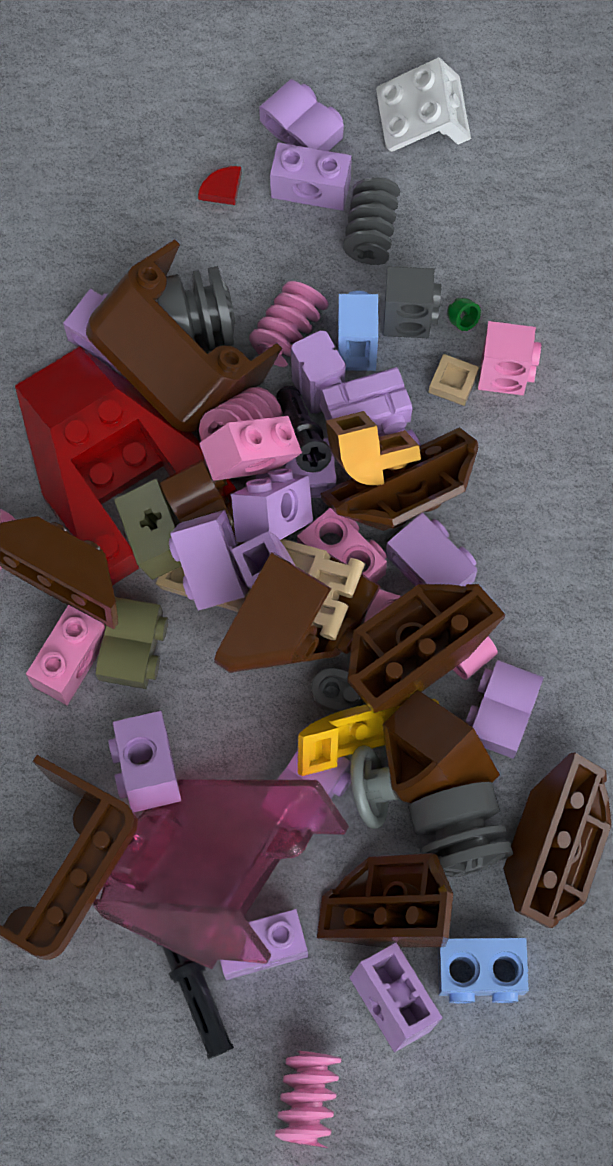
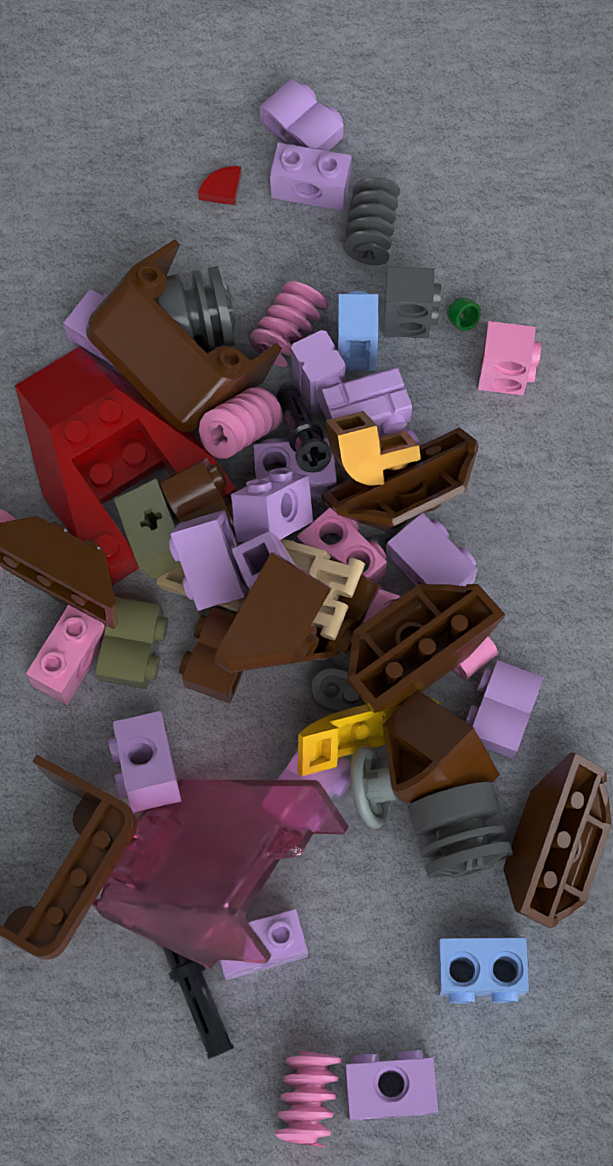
bright pink brick [199,416,302,481] -> none
reddish brown wedge [317,853,453,948] -> none
lavender brick [349,943,442,1053] -> none
white bracket [376,57,471,152] -> none
tan plate [428,354,479,406] -> none
none -> reddish brown brick [179,606,243,704]
none -> lavender brick [345,1050,438,1121]

